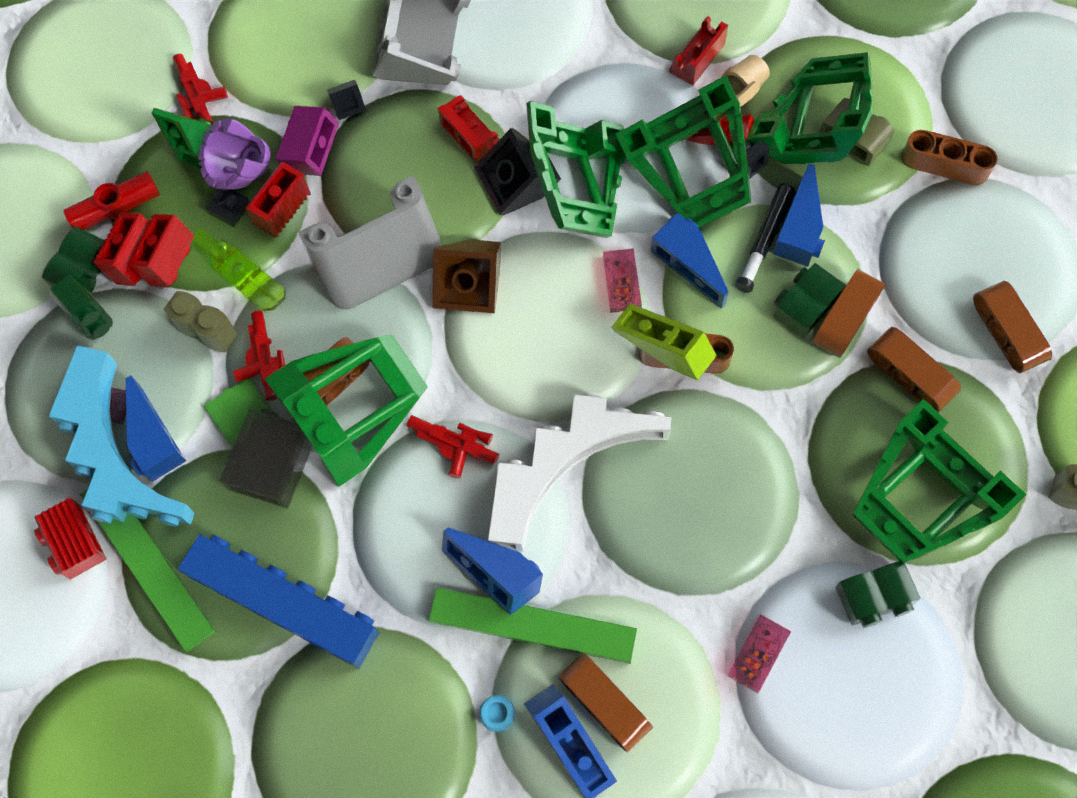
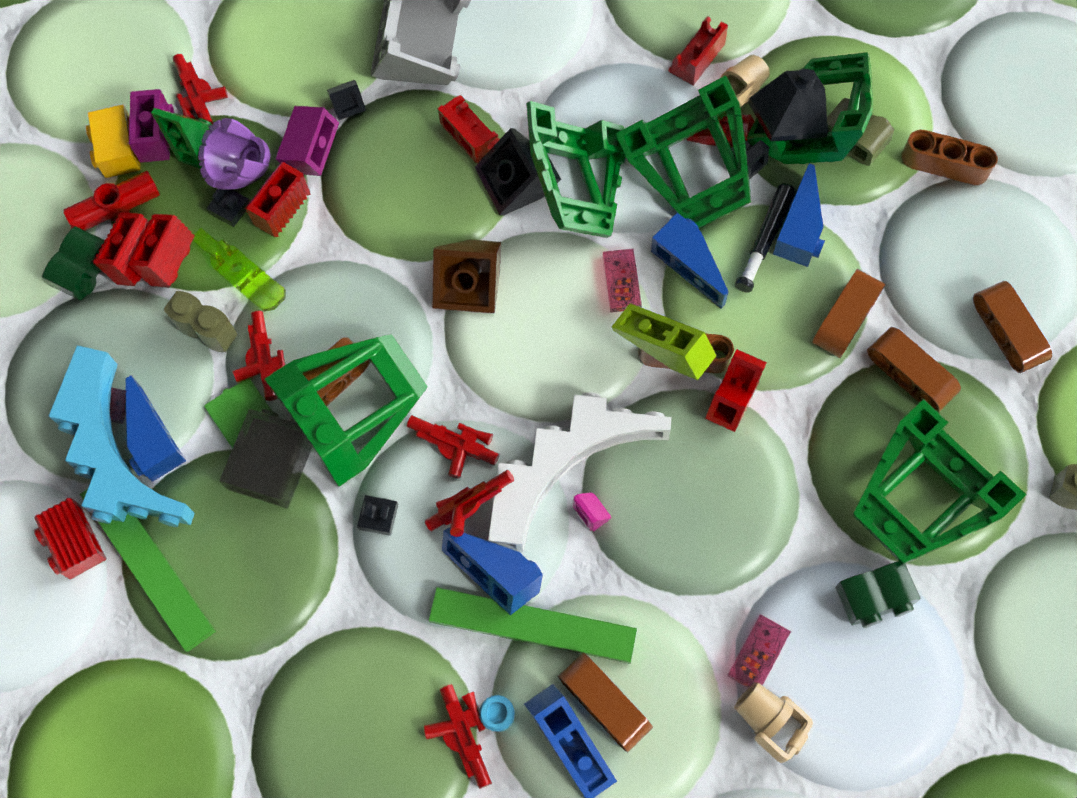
dark green brick [50,274,113,340] -> none
blue brick [178,534,379,669] -> none
light grey windscreen [298,175,443,309] -> none
dark green brick [773,263,846,338] -> none
none -> yellow brick [86,105,141,178]
none -> magenta brick [129,89,174,163]
none -> black tile [357,495,399,536]
none -> red piece [424,684,492,789]
none -> red piece [425,470,514,537]
none -> dark pink slope [573,492,611,532]
none -> red brick [705,349,767,432]
none -> tan piece [734,682,813,763]
none -> black slope [748,69,828,142]

